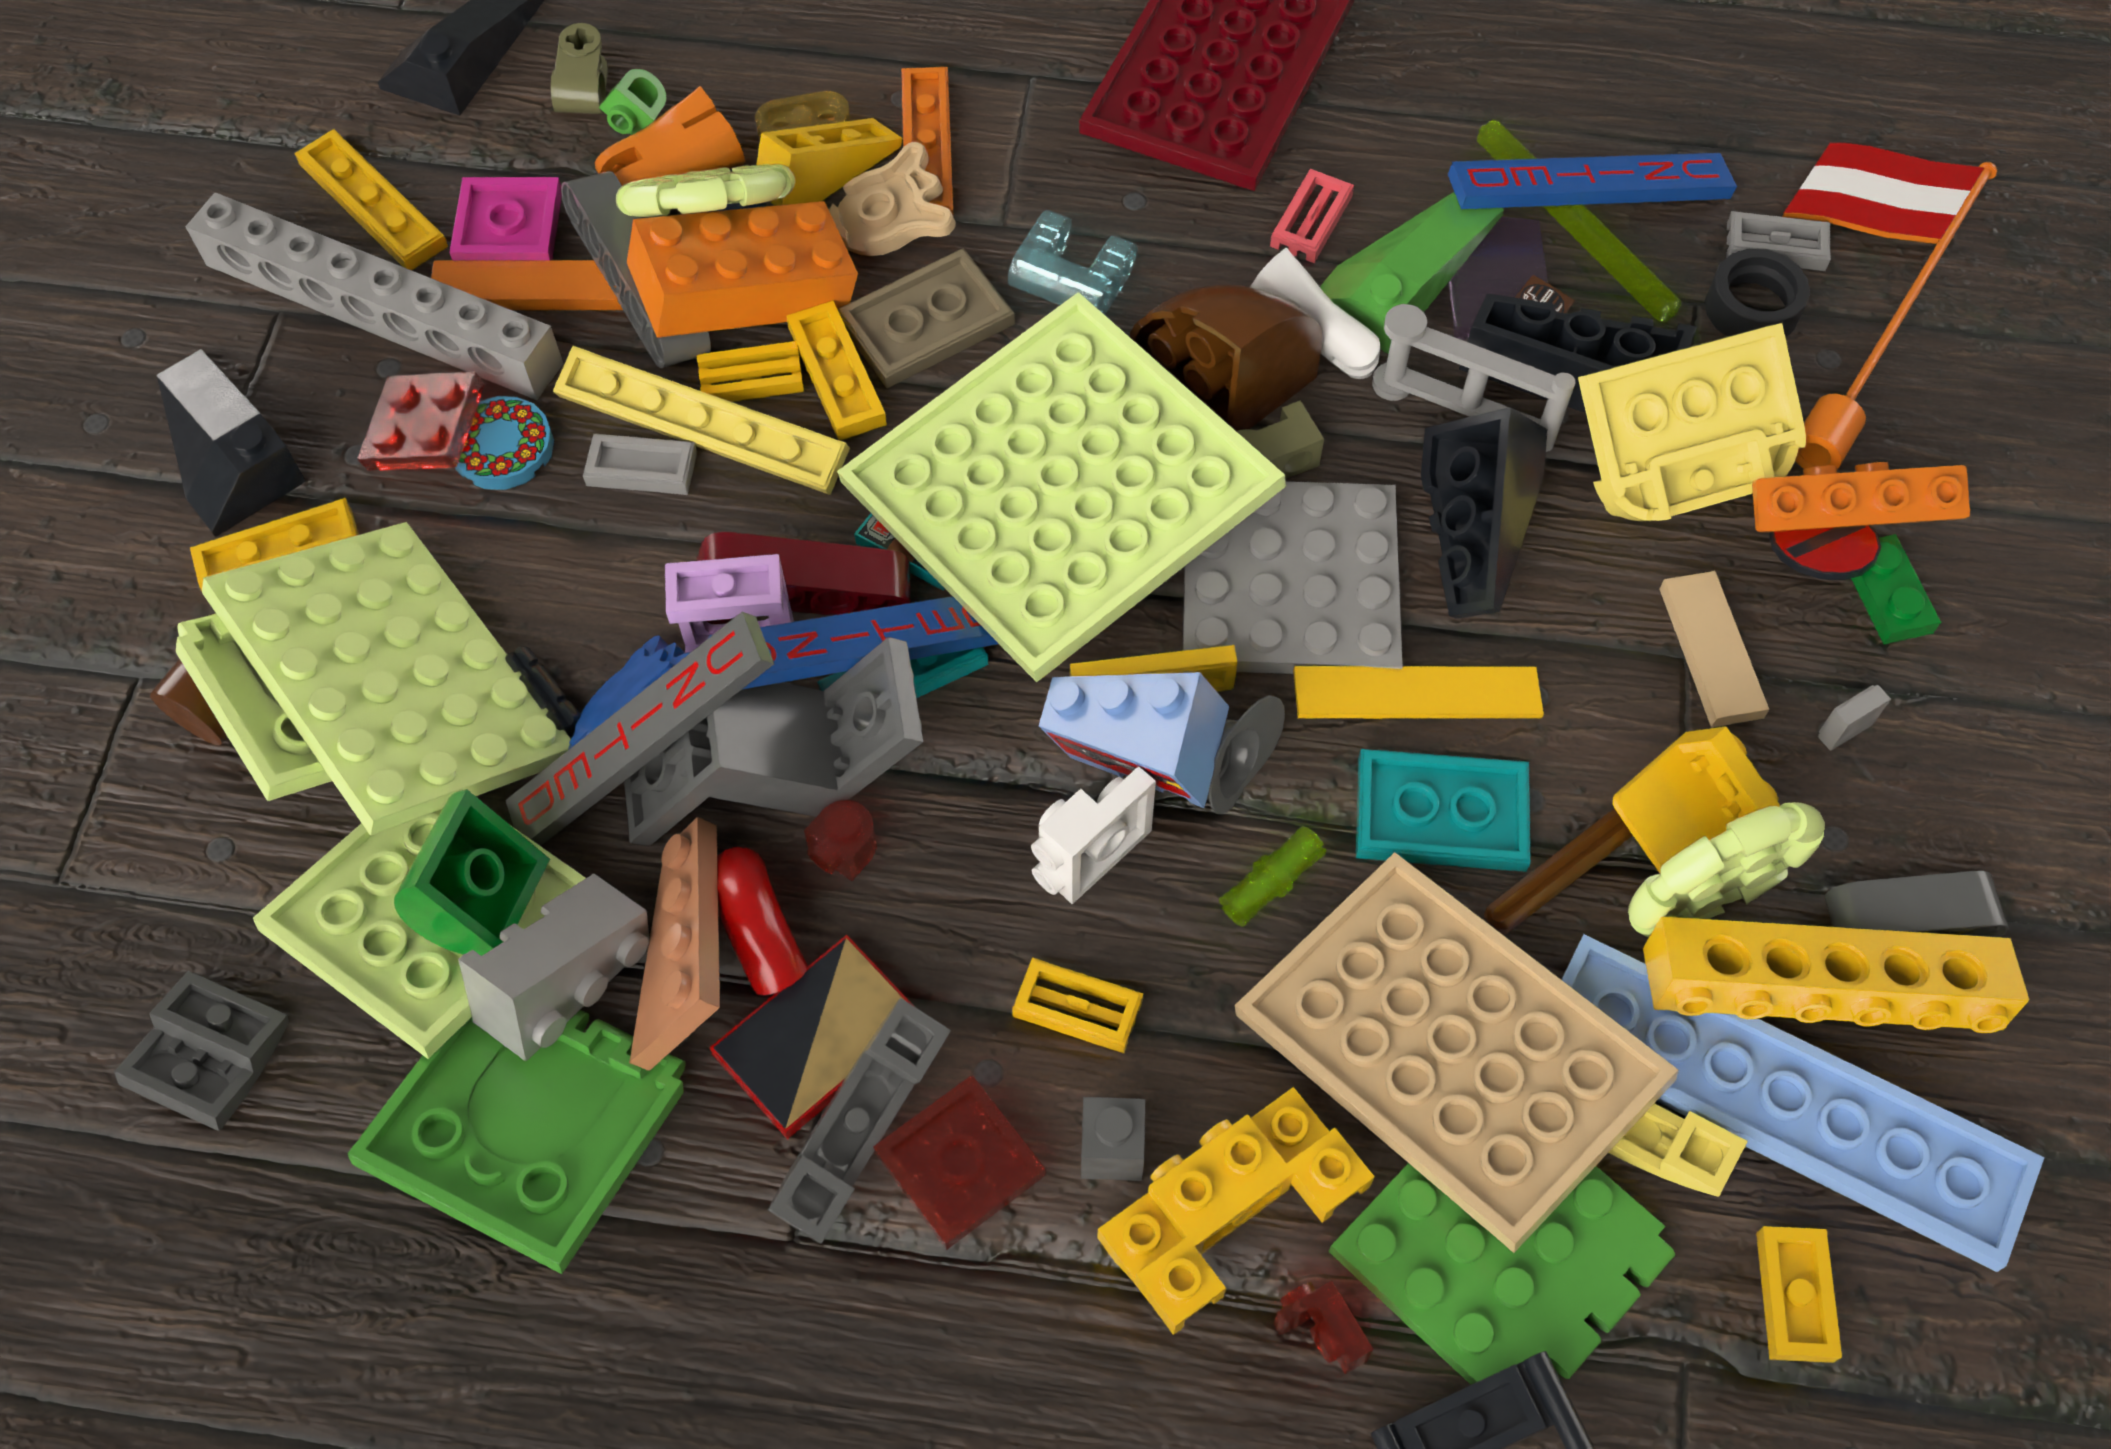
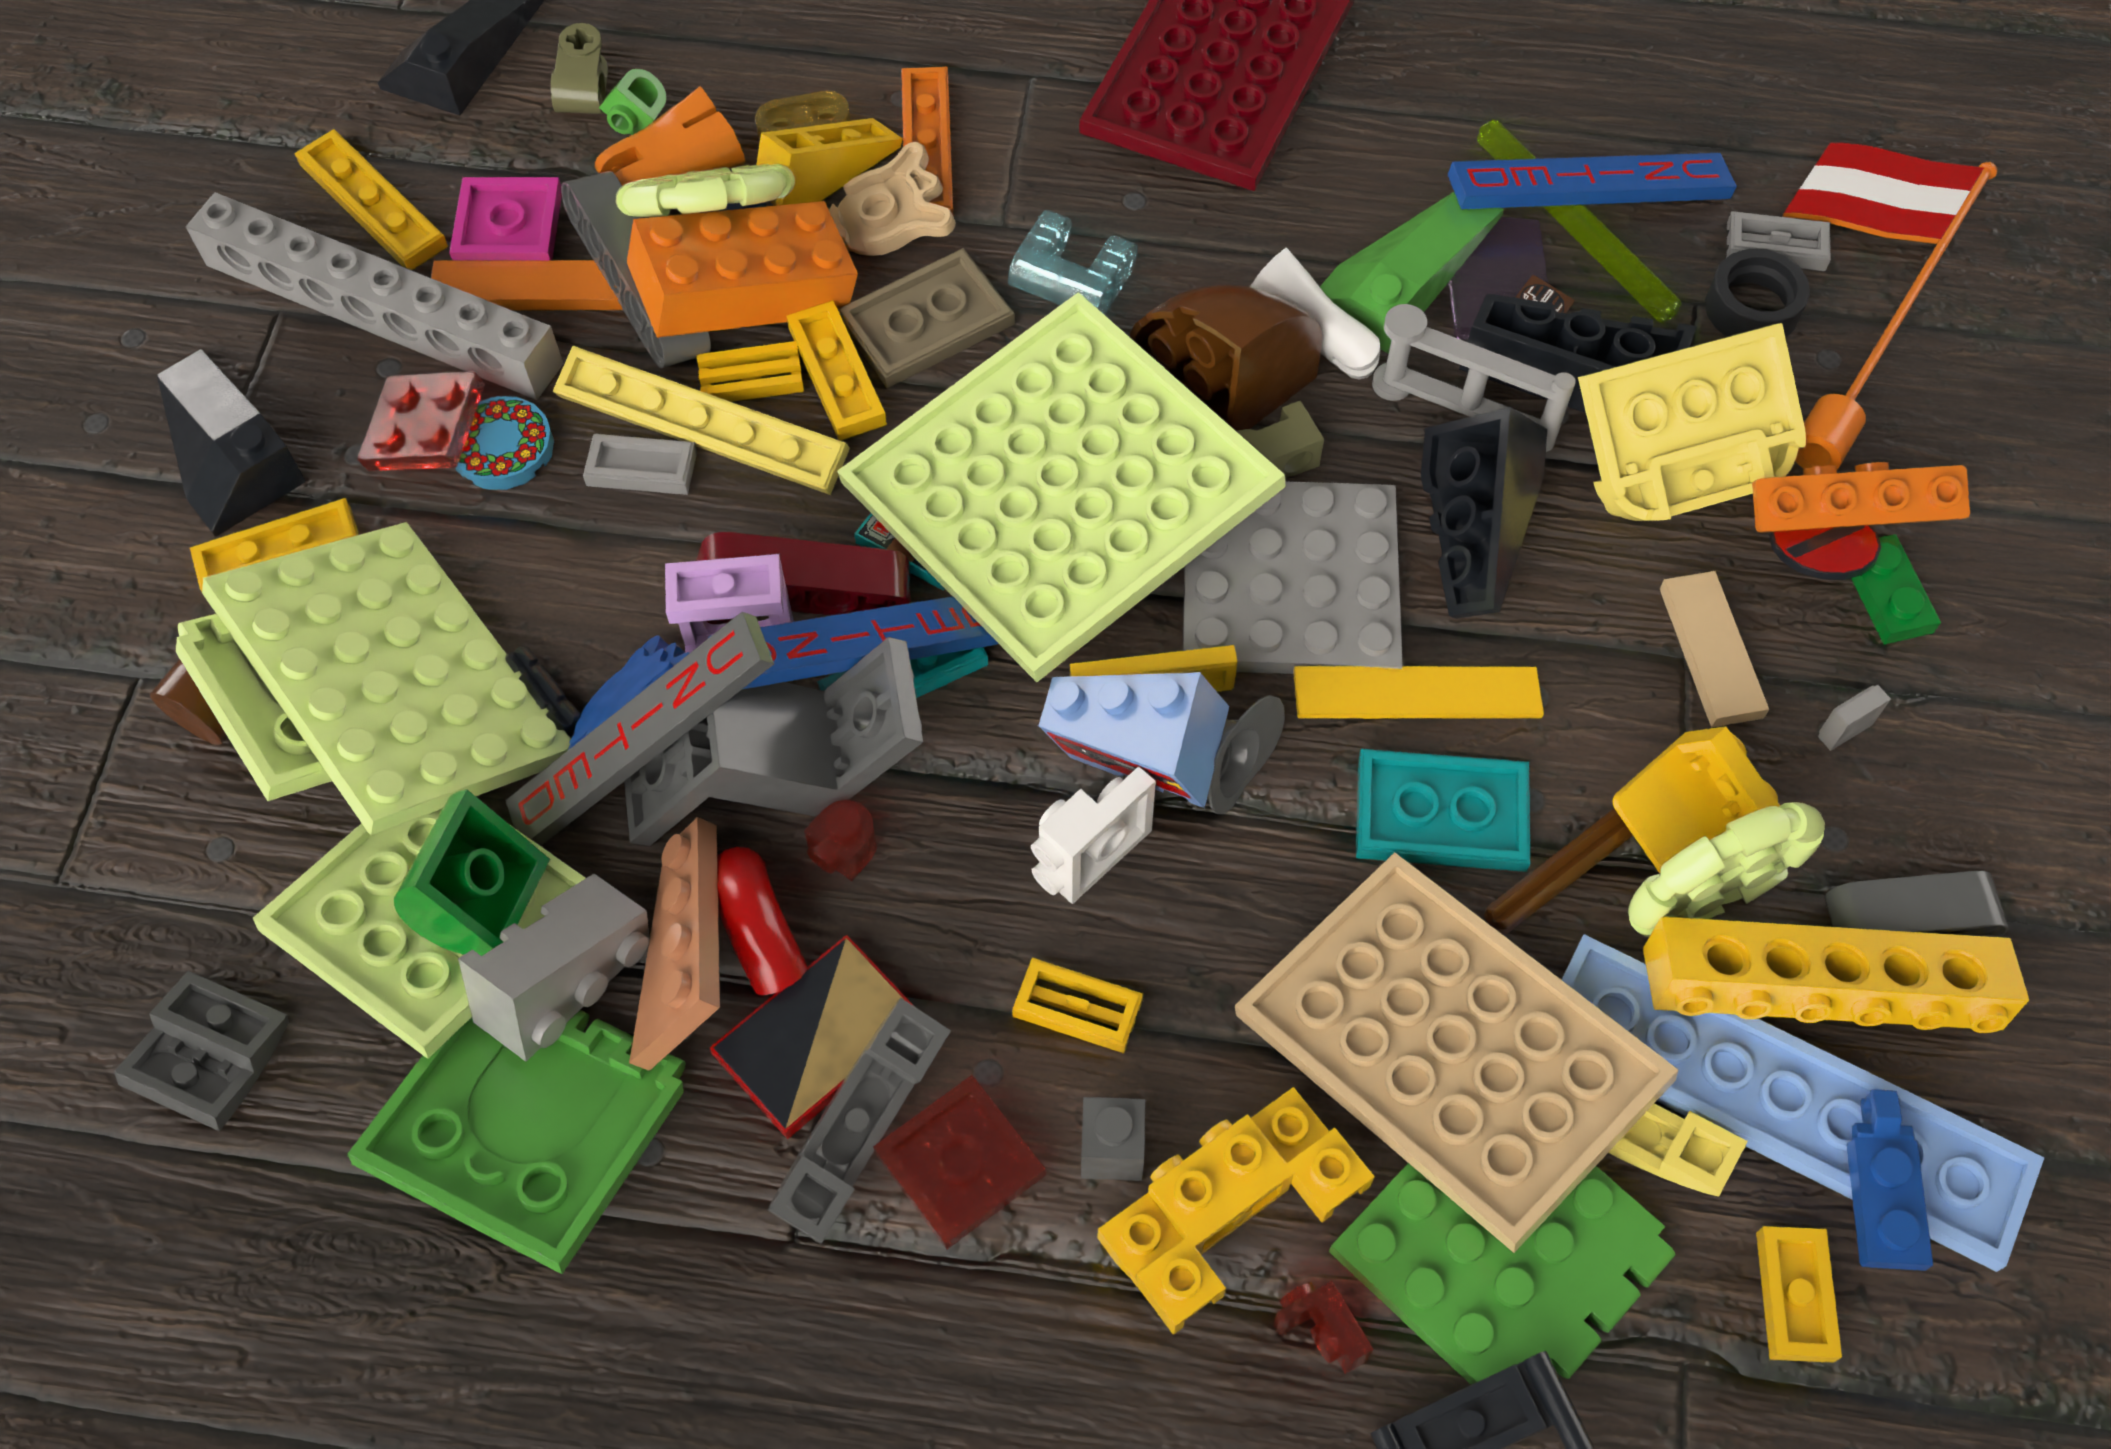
clear neon green pin [1219,826,1326,927] -> none
coral tile [1270,169,1354,263] -> none
none -> blue hinge [1846,1089,1933,1271]

